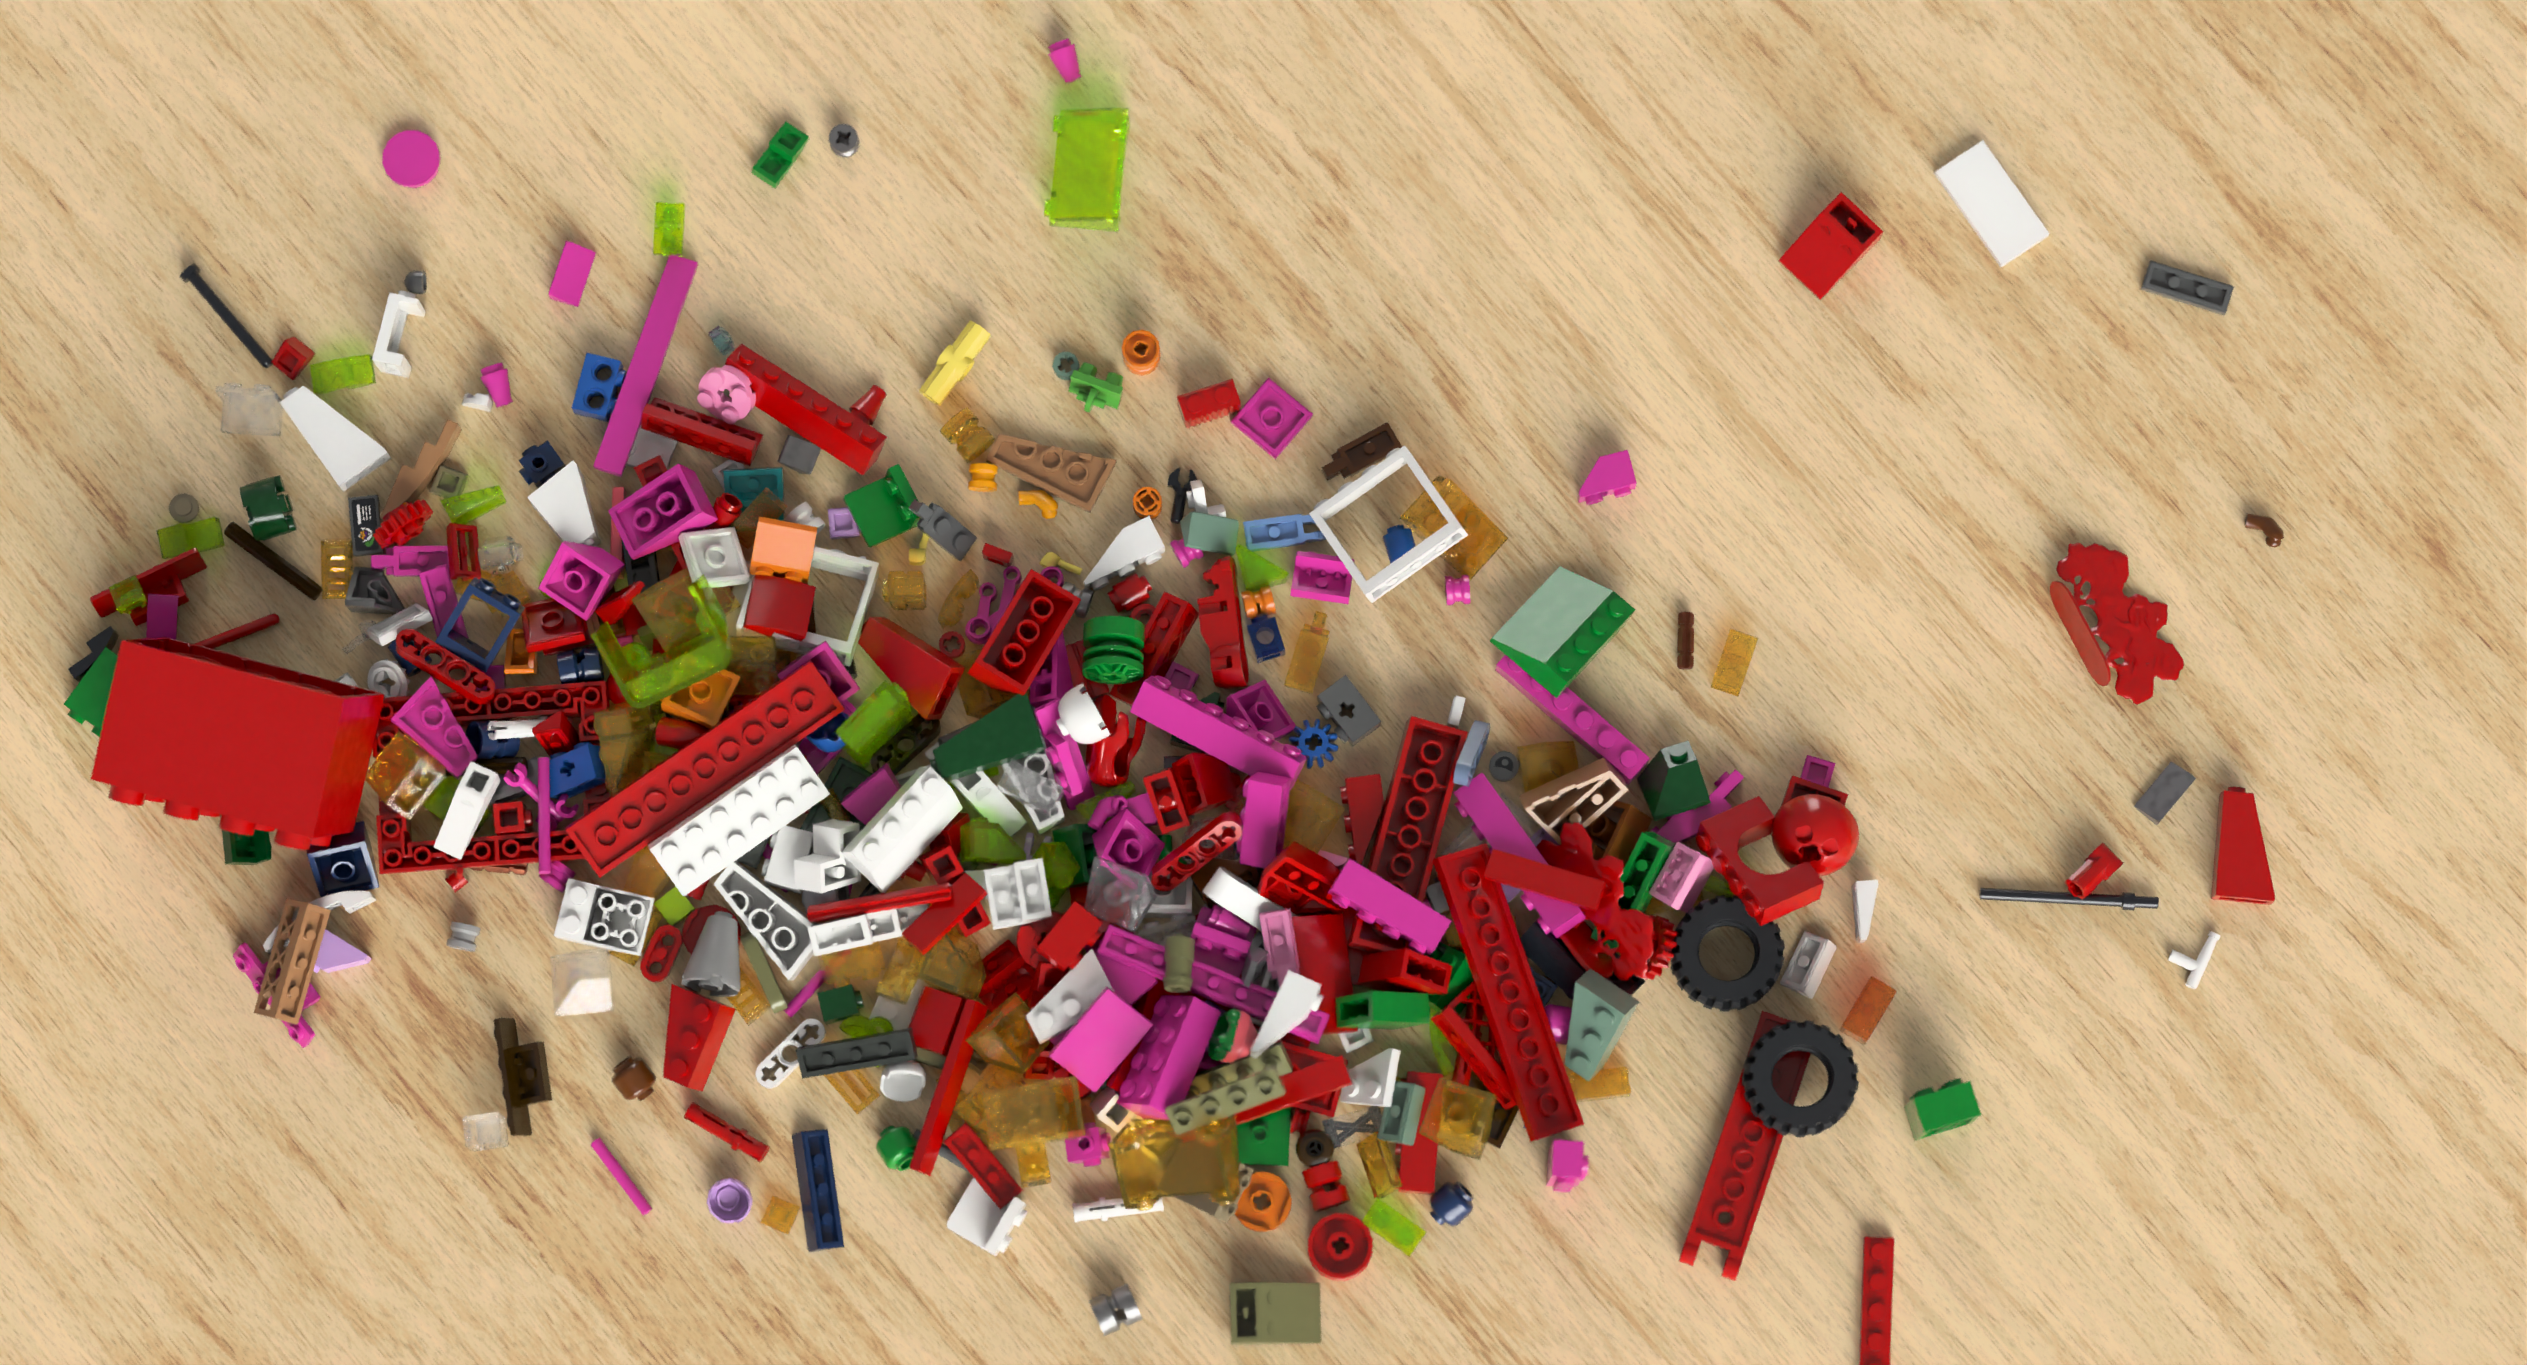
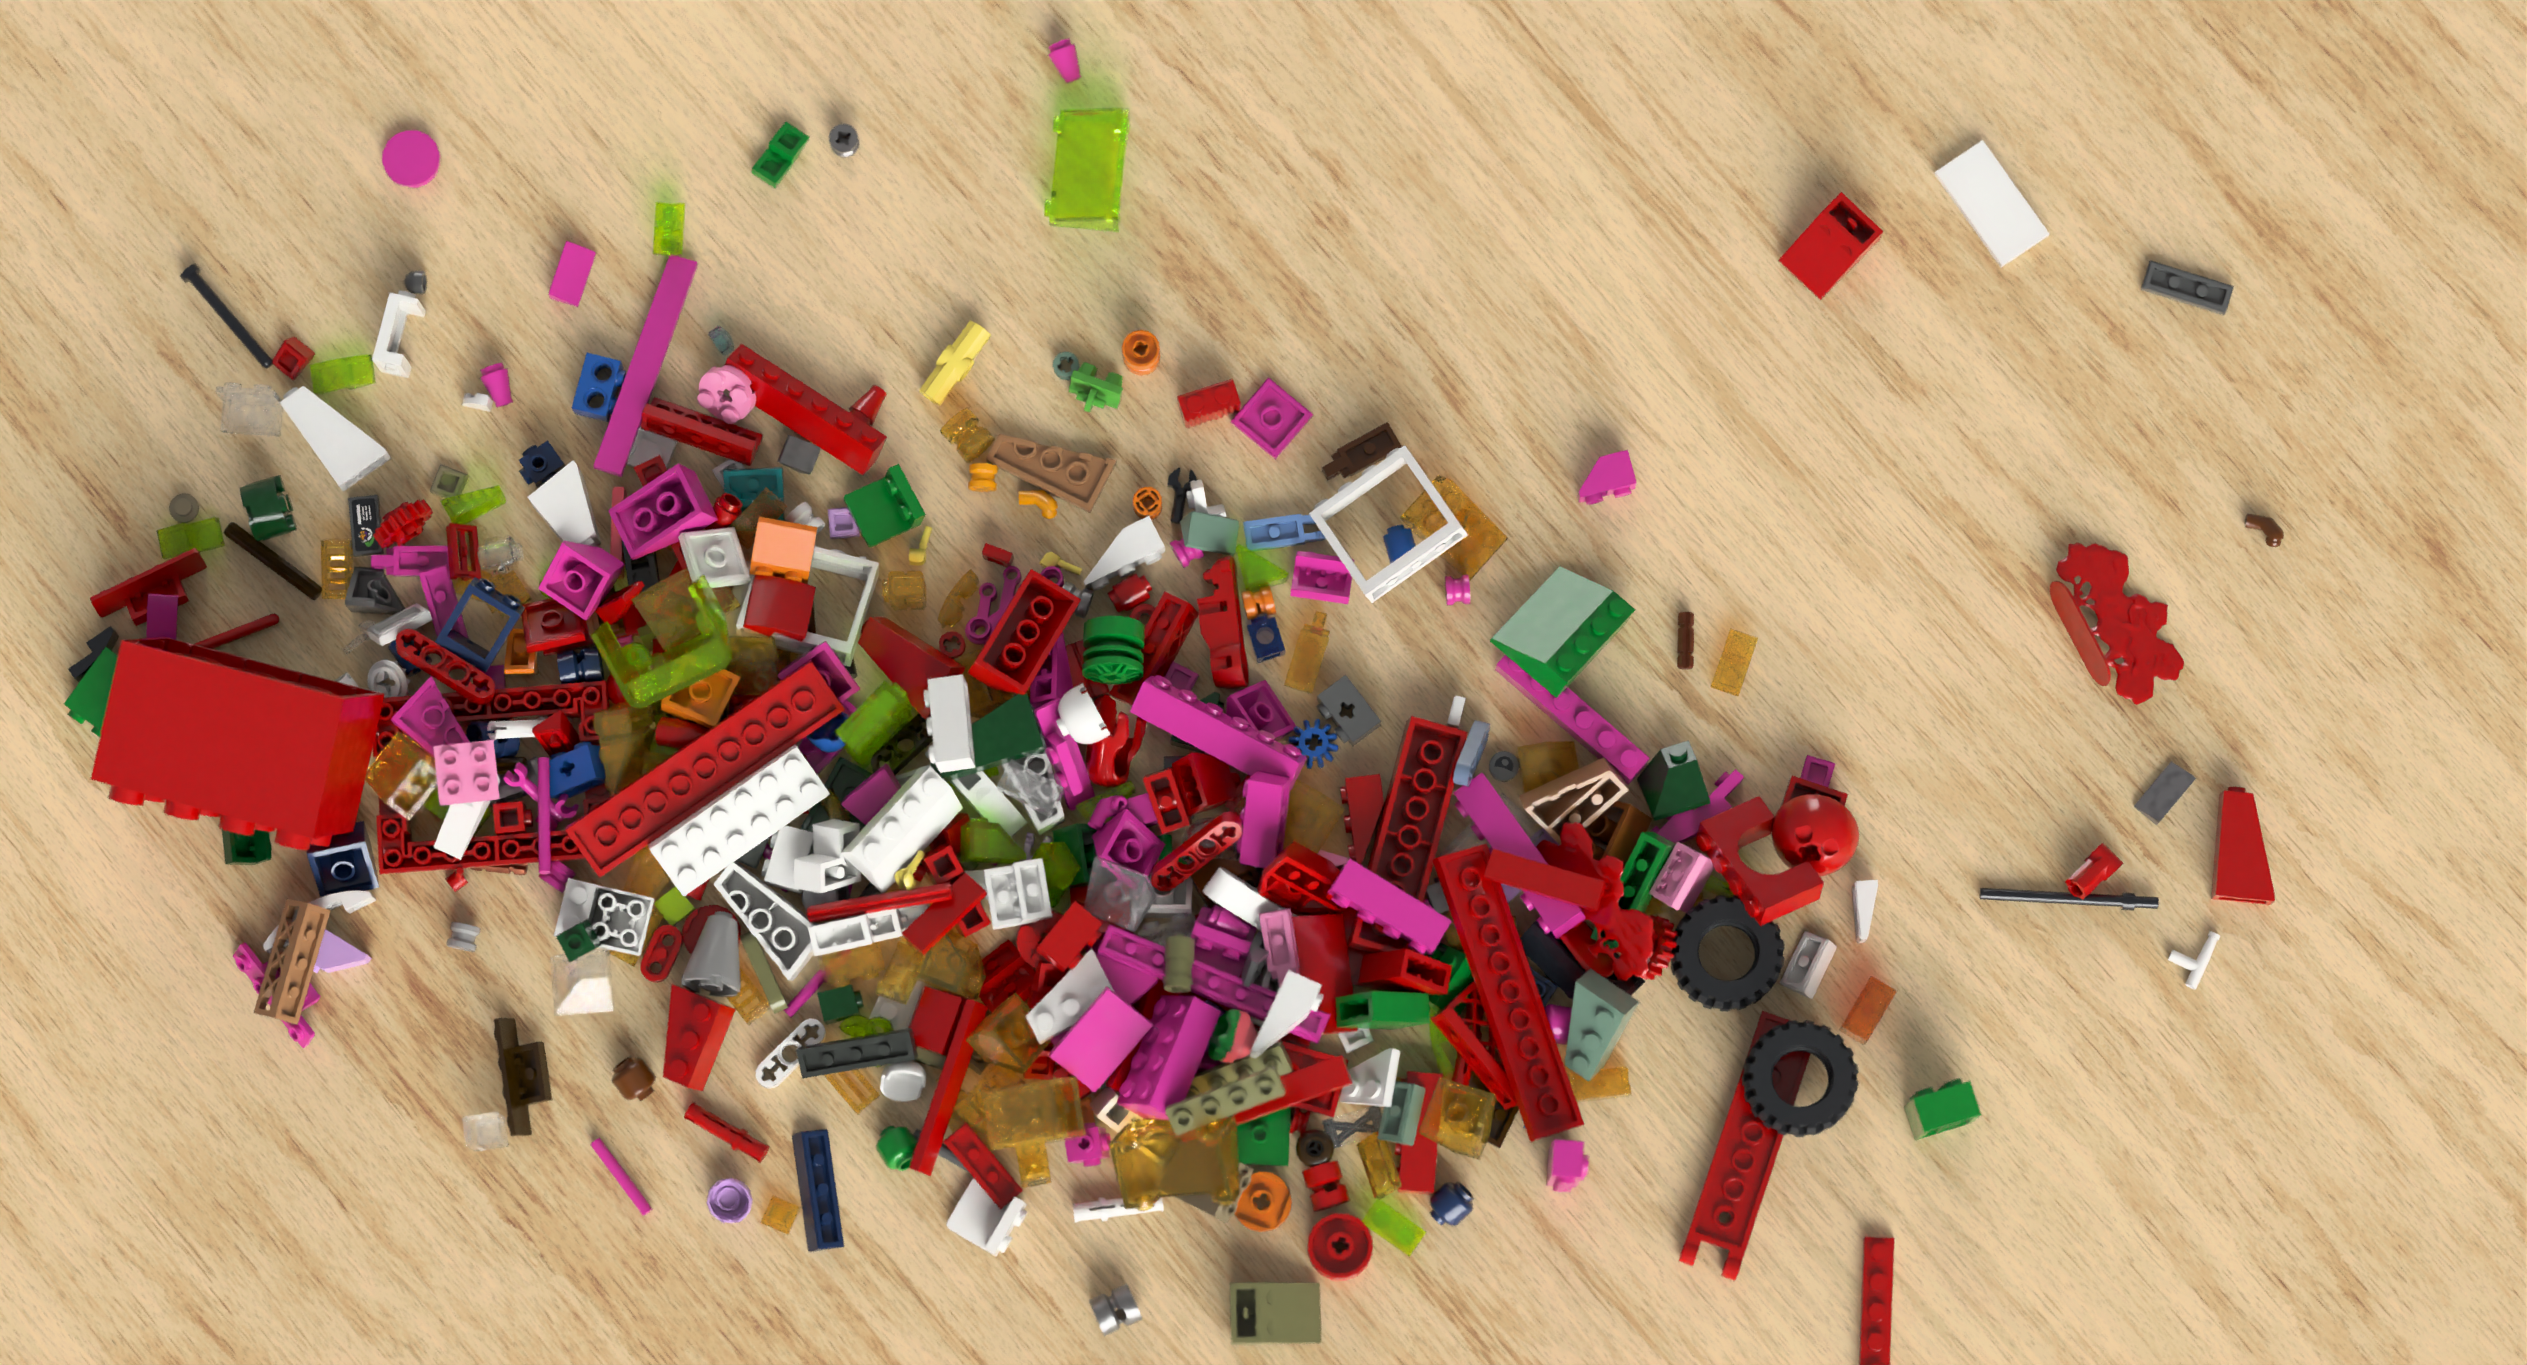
clear neon green tile [108,575,148,614] -> none
medium nougat slope [380,419,462,521] -> none
dark grey hinge [908,499,977,561] -> none
none -> bright pink bracket [433,740,499,805]
none -> dark green brick [556,919,601,962]
none -> light yellow hand [895,850,925,890]
none -> white brick [924,674,975,773]

